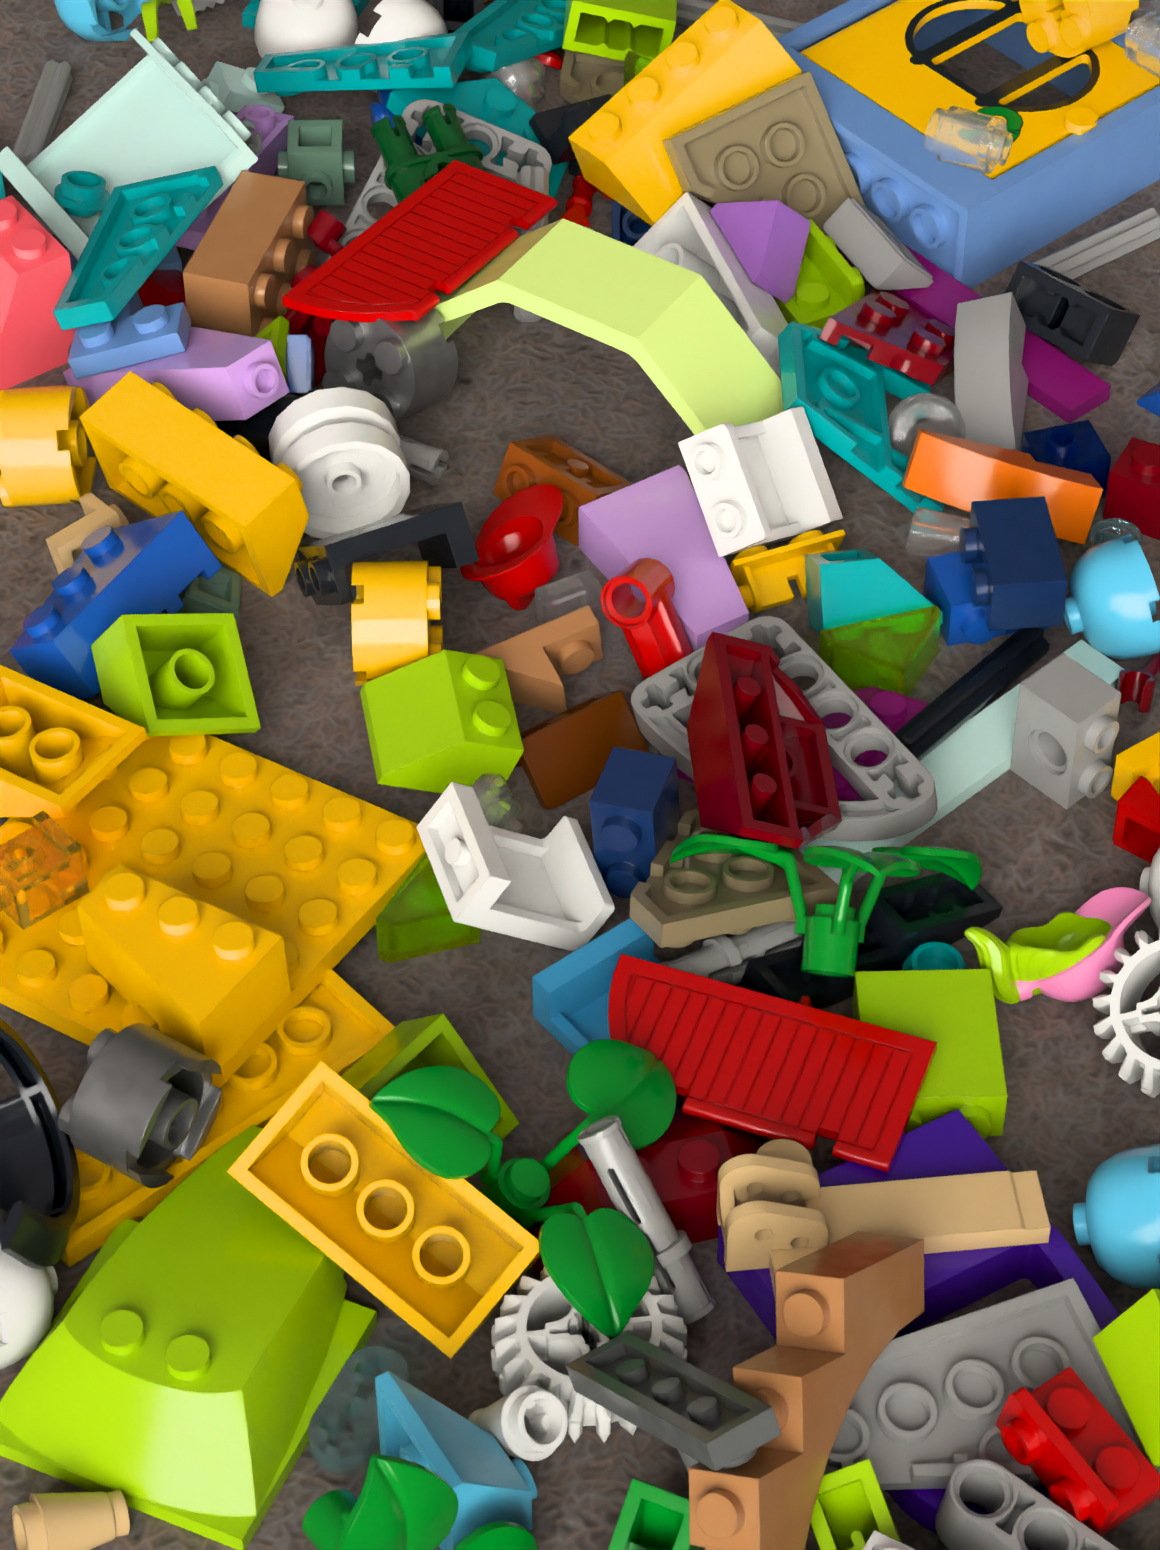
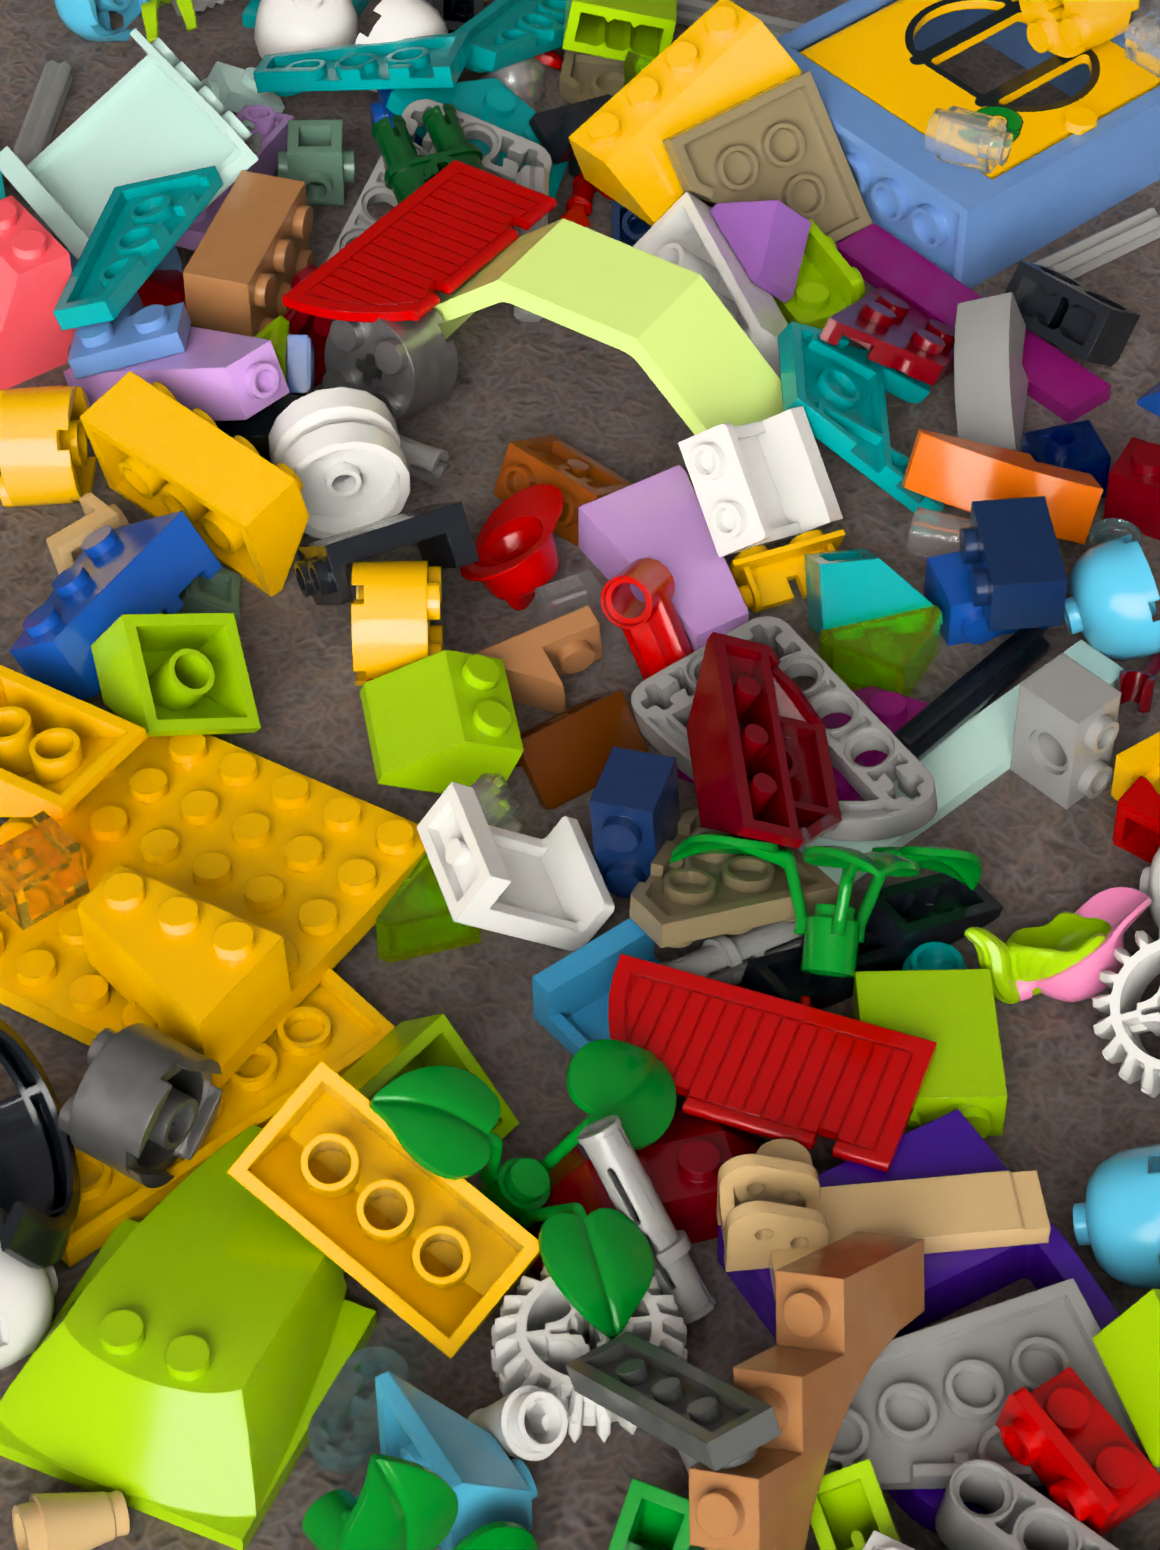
teal plate [54,171,110,217] -> none
dark red hand [307,210,347,257] -> none
light grey slope [823,197,934,290] -> none
clear cone [888,393,966,457] -> none

